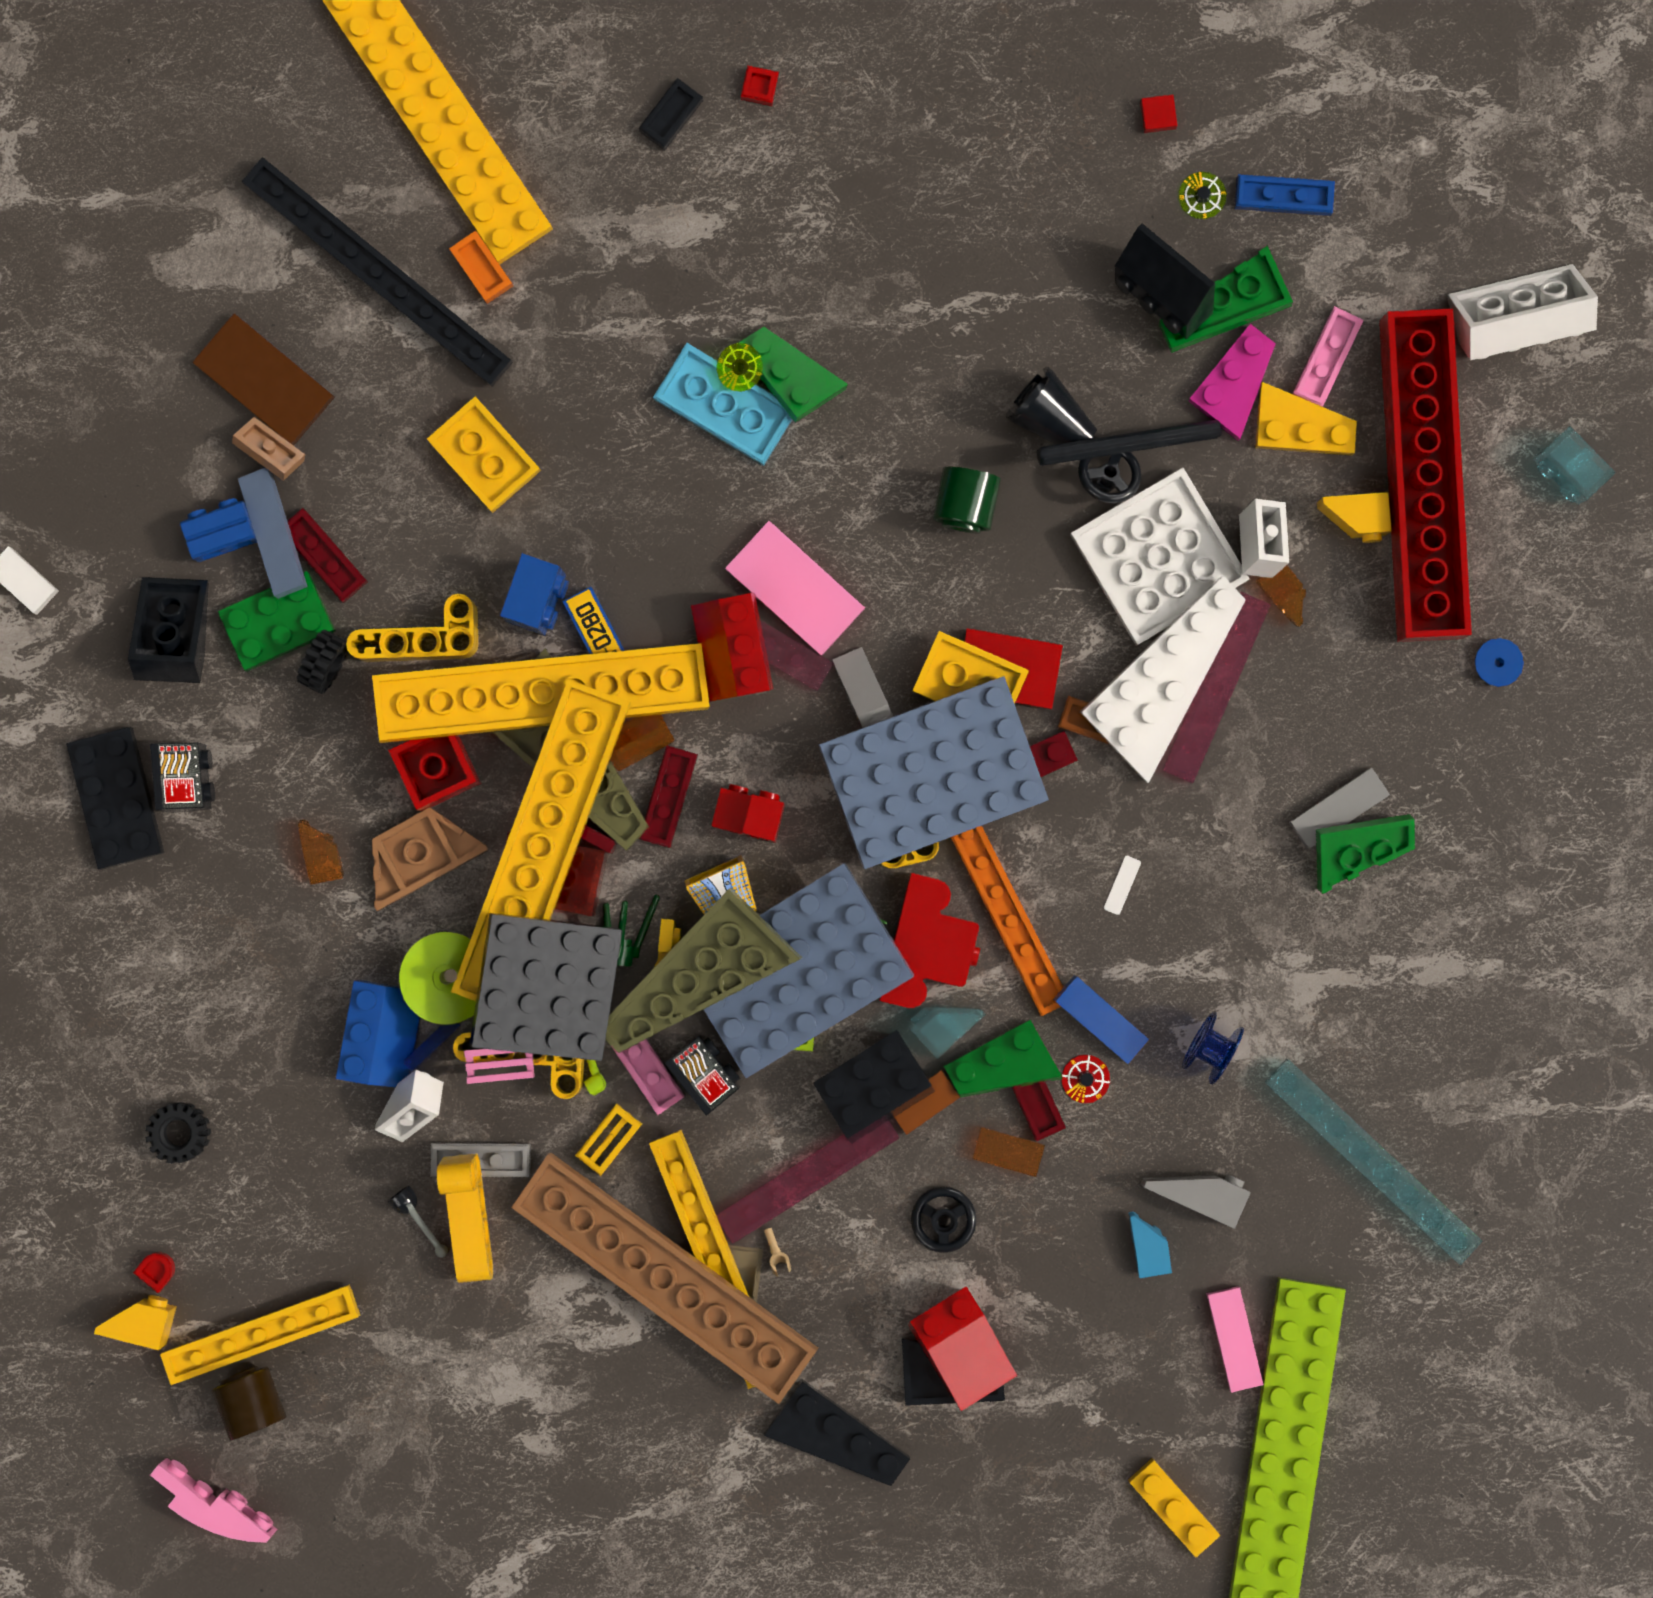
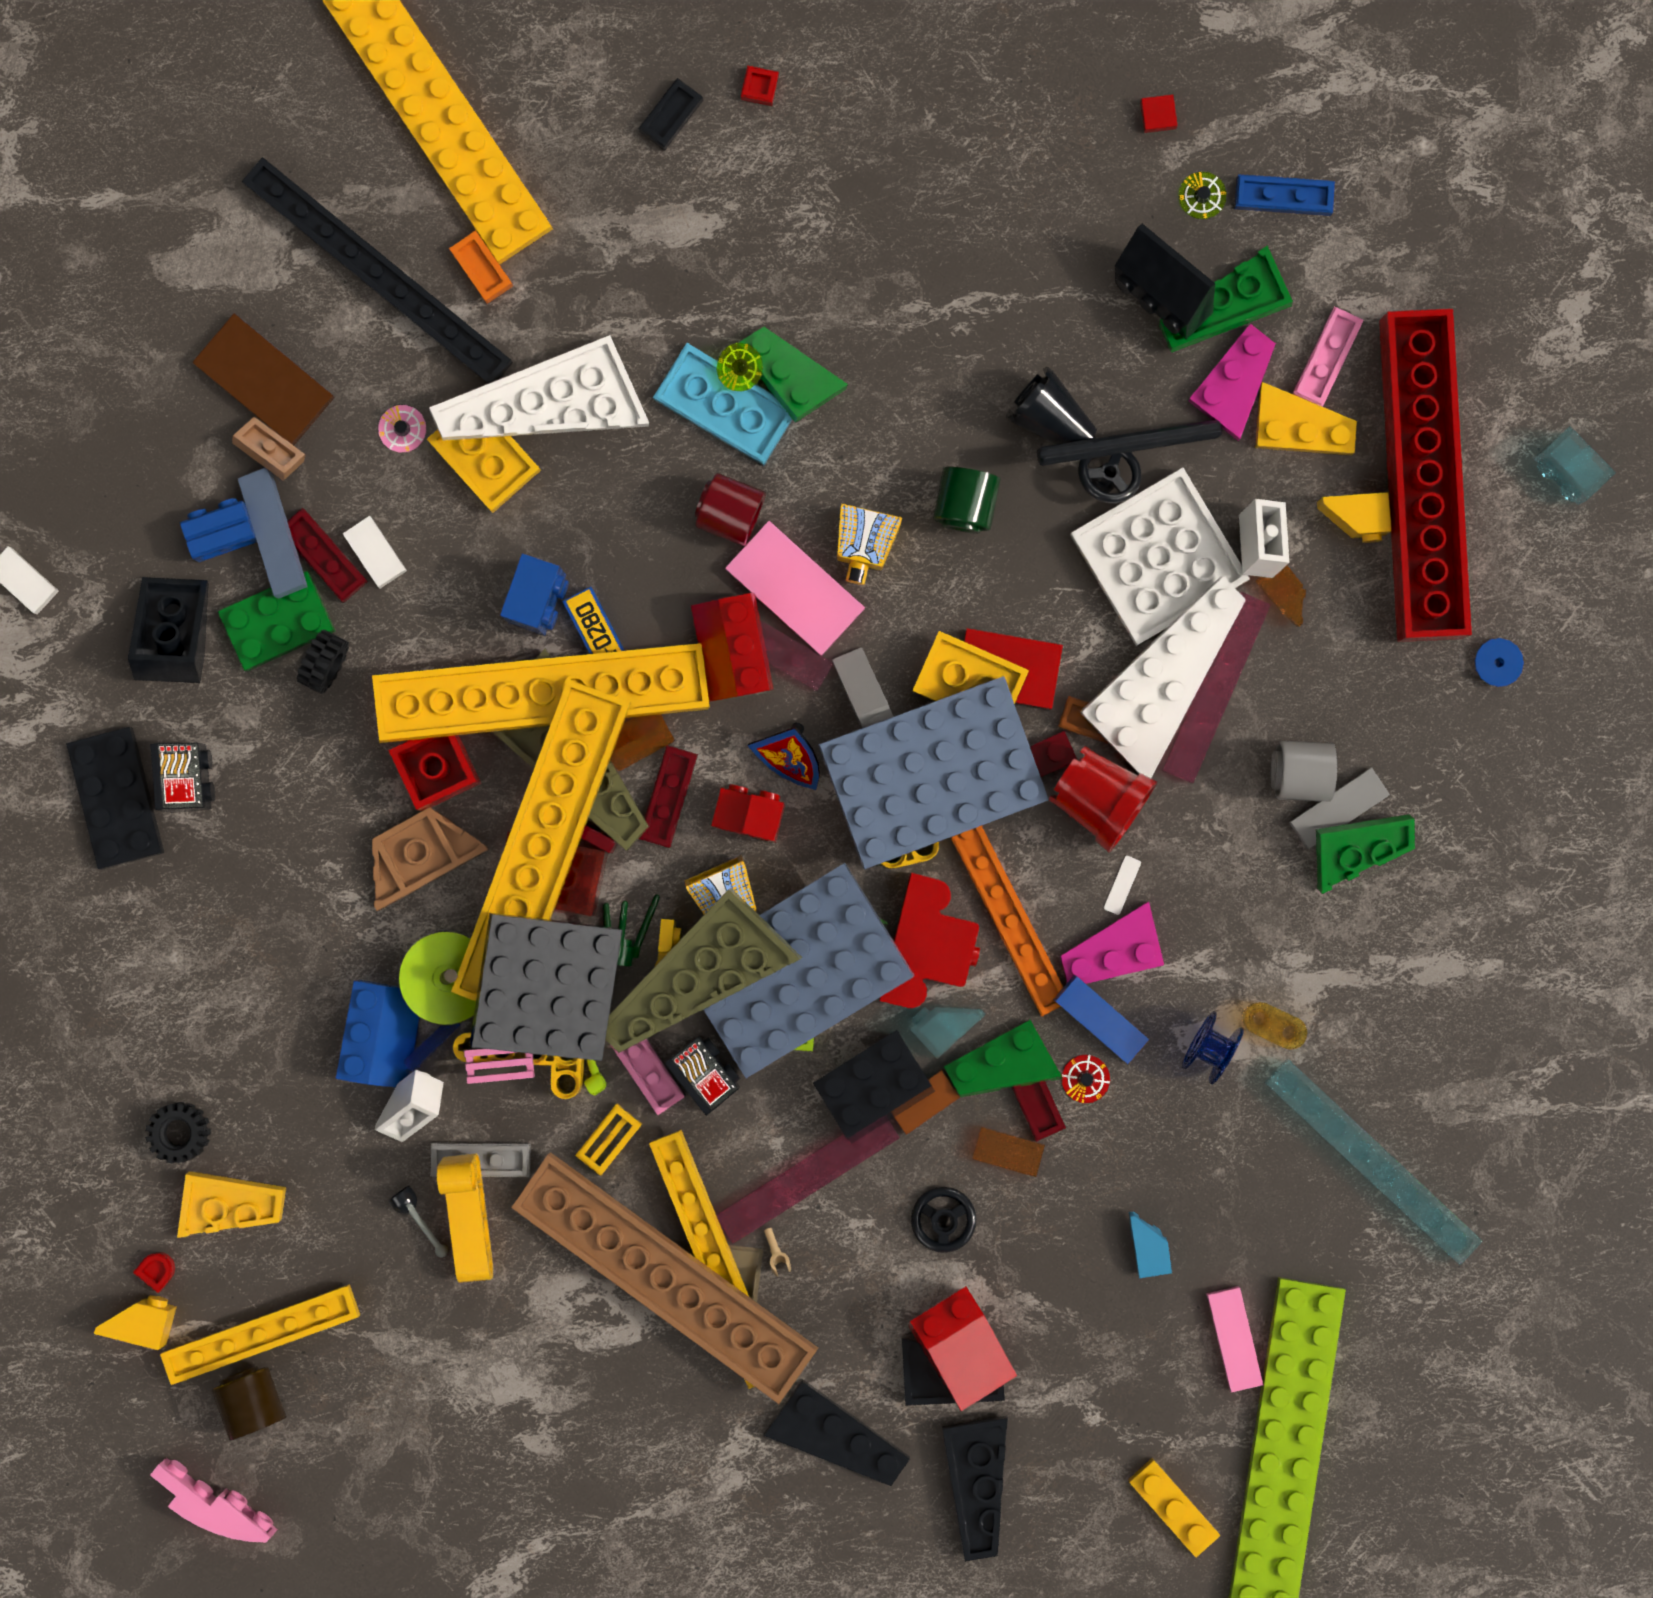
clear orange slope [298,819,344,884] -> none
yellow beam [346,594,479,662] -> none
light grey slope [1140,1174,1251,1229] -> none
white slope [1448,264,1598,360] -> none
none -> yellow wing [177,1171,286,1238]
none -> white tile [343,516,407,589]
none -> bright pink piece [378,405,426,453]
none -> white wing [429,335,649,440]
none -> dark red piece [695,473,766,547]
none -> shield [747,722,820,790]
none -> torso [837,504,902,585]
none -> black wing [942,1415,1008,1562]
none -> red piece [1049,746,1157,853]
none -> dark pink wing [1060,902,1164,984]
none -> clear yellow plate [1243,1002,1307,1050]
none -> light grey piece [1270,741,1337,802]

